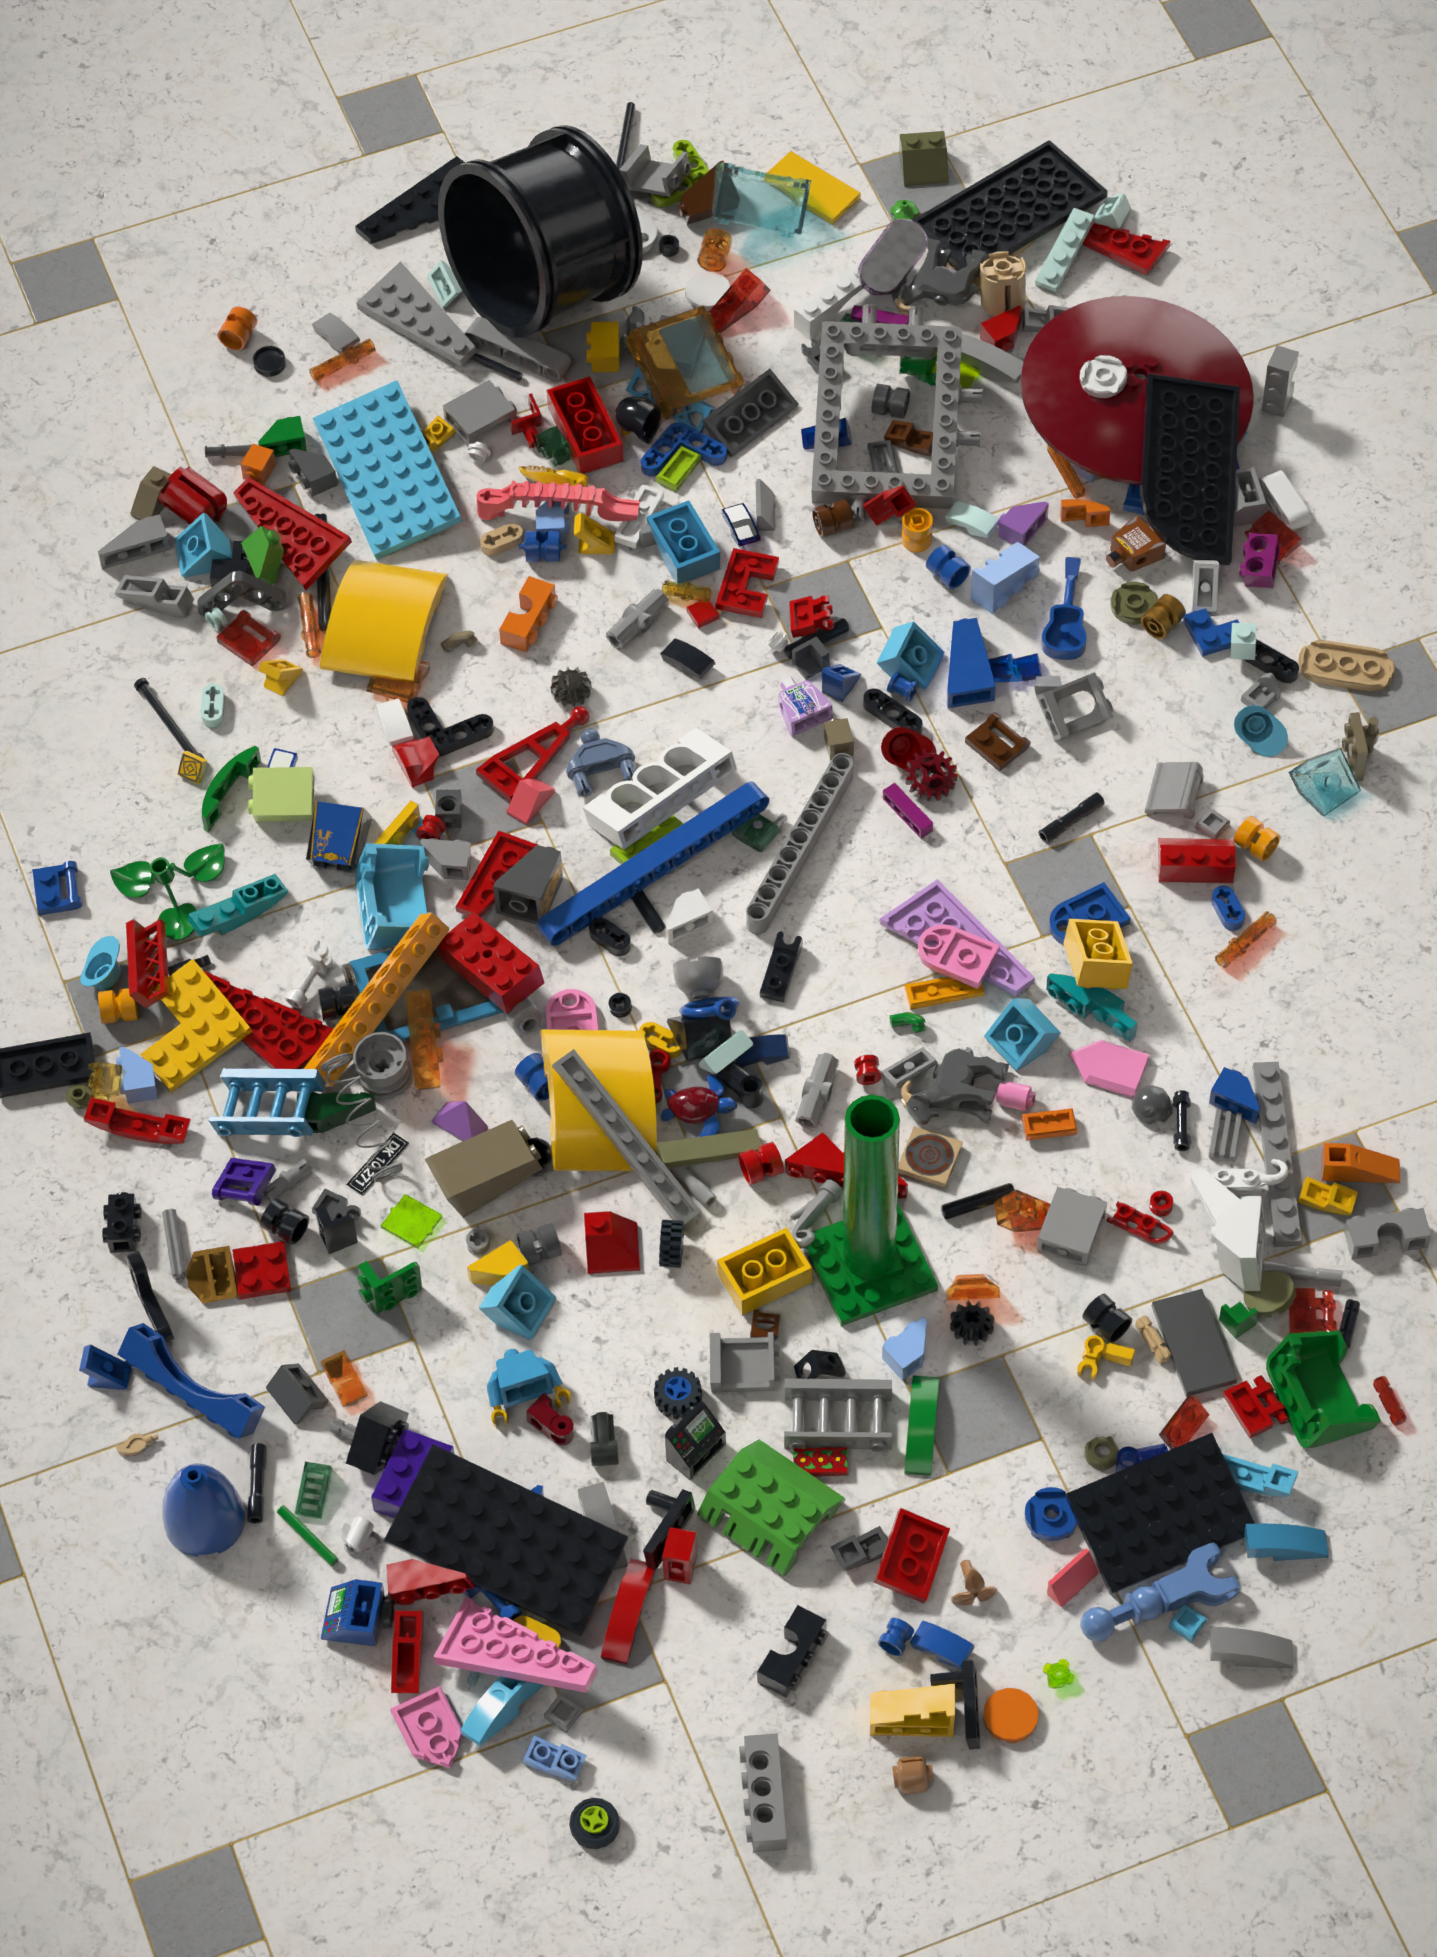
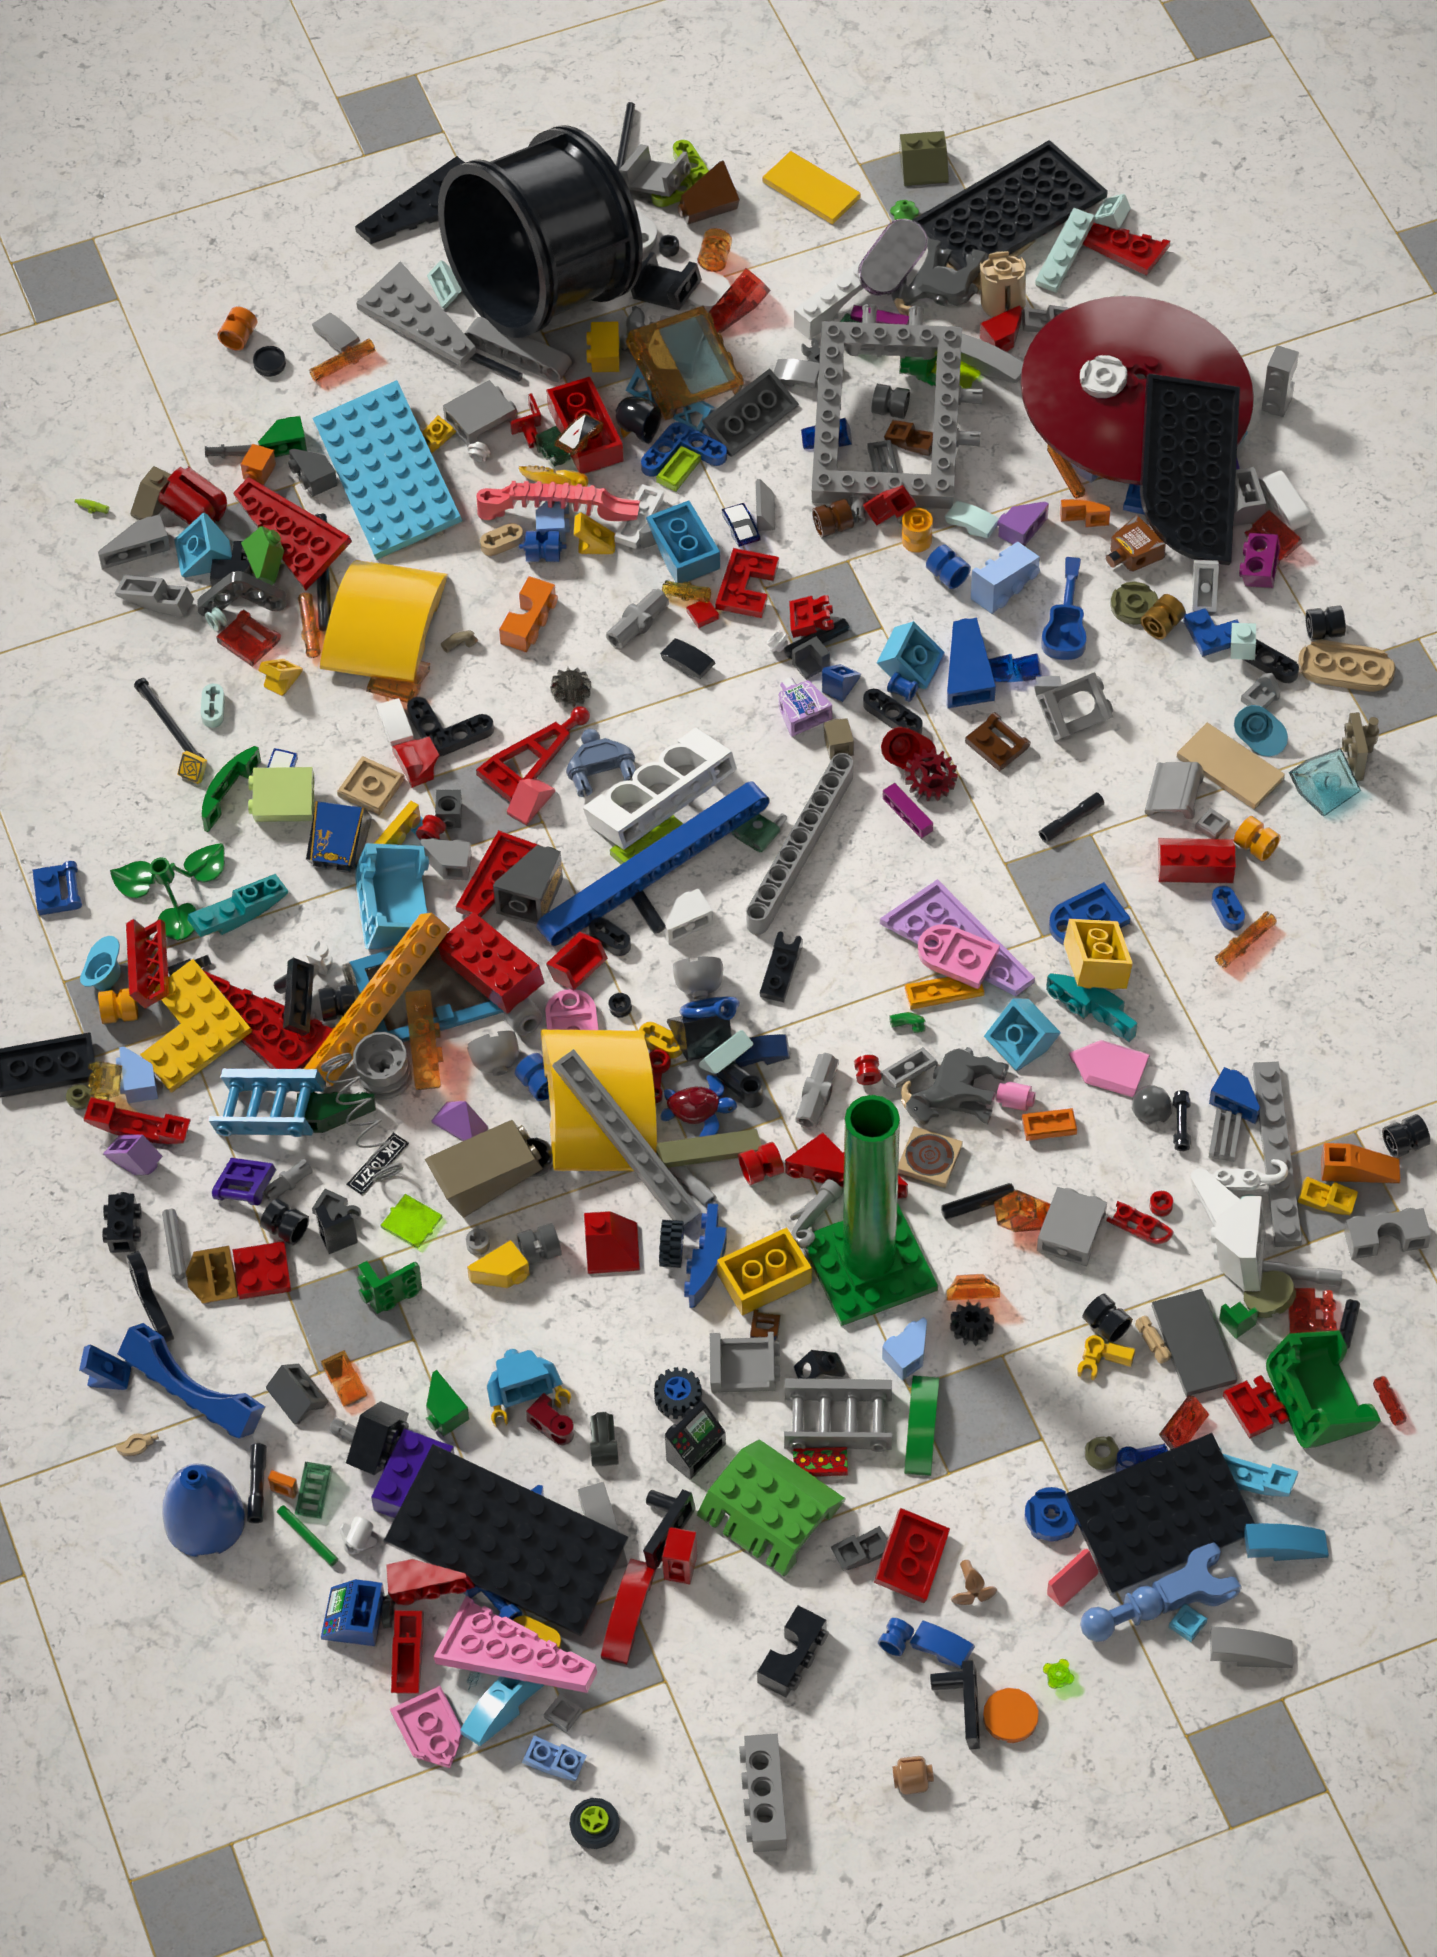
medium azure slope [479,1265,557,1339] -> none
clear light blue windscreen [712,162,811,238] -> none
yellow wedge [870,1684,955,1737] -> none
none -> lime helmet [74,499,109,514]
none -> medium lavender slope [103,1135,163,1175]
none -> orange tile [268,1470,299,1499]
none -> black piece [274,957,314,1036]
none -> tan tile [337,756,405,815]
none -> green slope [426,1370,469,1437]
none -> light grey cylinder [467,1030,519,1076]
none -> red panel [546,932,608,991]
none -> slope [555,413,604,456]
none -> black panel [631,252,702,310]
none -> blue slope [684,1204,727,1308]
none -> light grey slope [773,359,819,388]
none -> tan tile [1176,722,1285,810]
none -> black wheel [1305,605,1346,640]
none -> black wheel [1382,1114,1431,1158]

